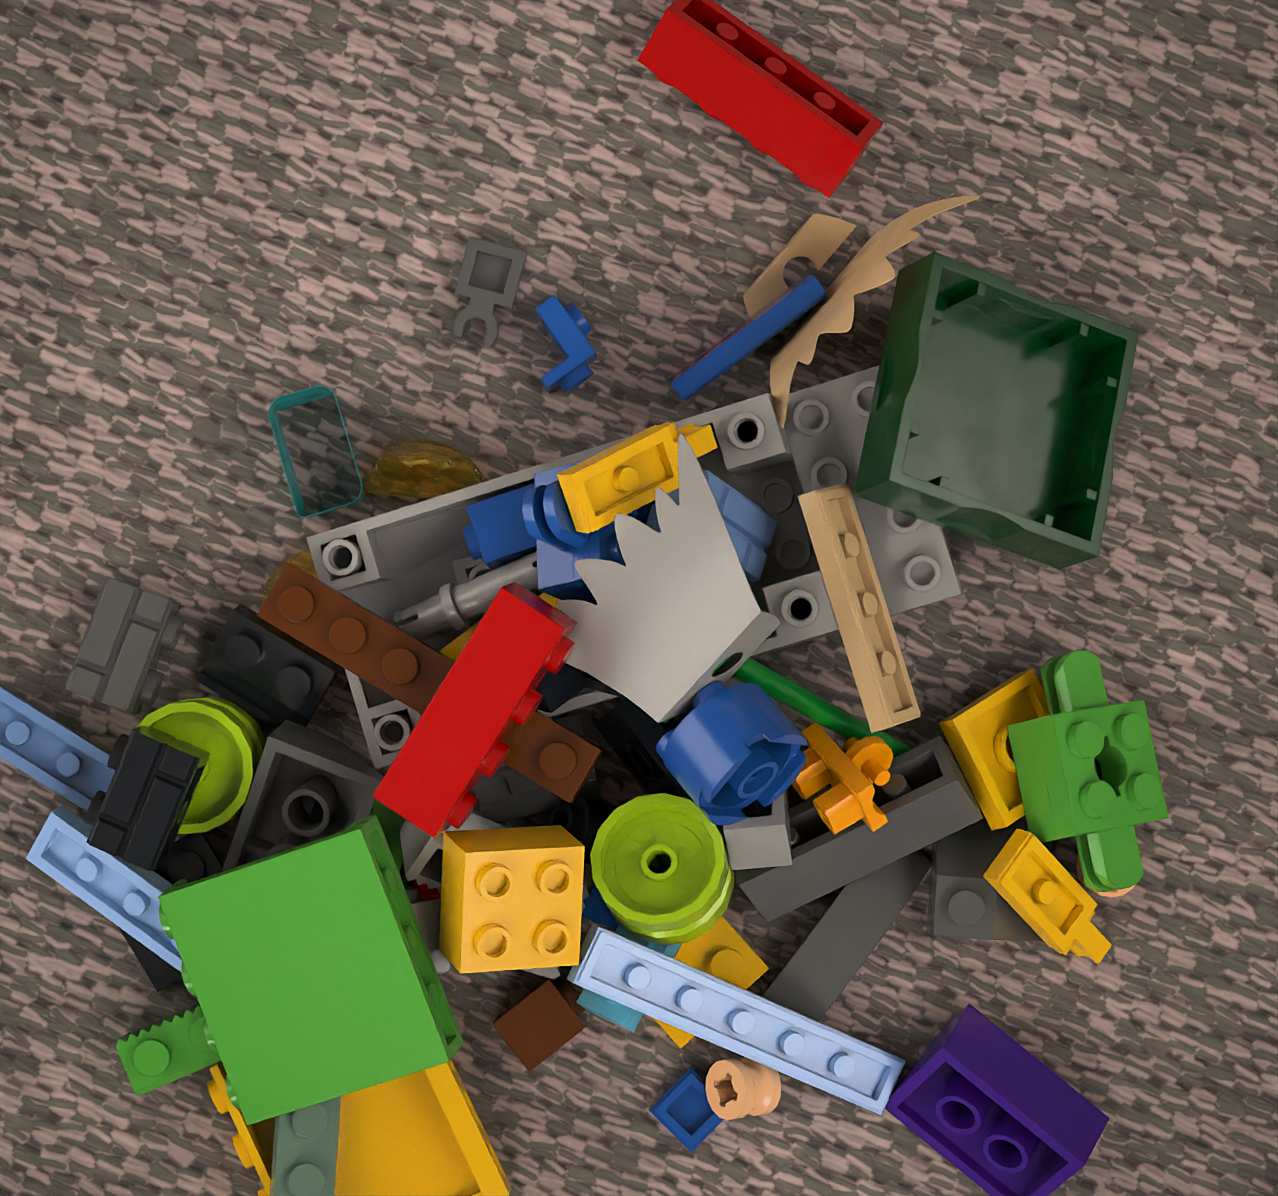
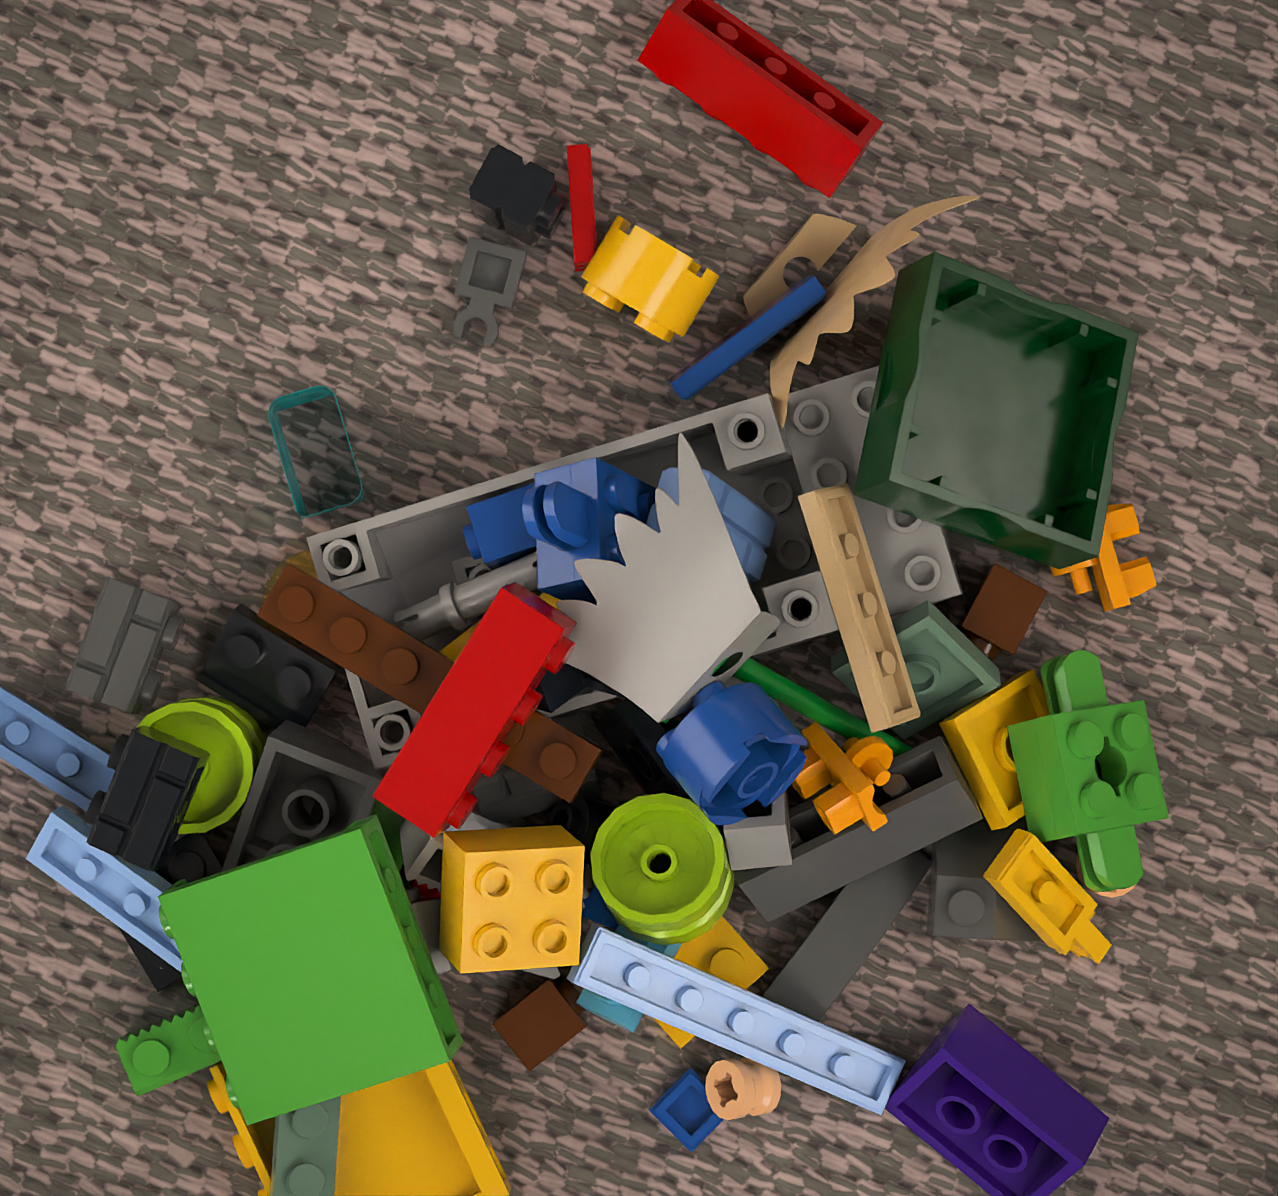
clear yellow plate [366,440,484,499] -> none
blue bracket [535,295,597,394] -> none
yellow hinge [557,422,718,533] -> none
none -> black brick [469,144,566,246]
none -> red tile [566,144,597,272]
none -> yellow brick [581,215,720,343]
none -> sand green plate [831,600,1001,740]
none -> reddish brown brick [956,563,1048,661]
none -> light orange hips [1050,503,1156,612]

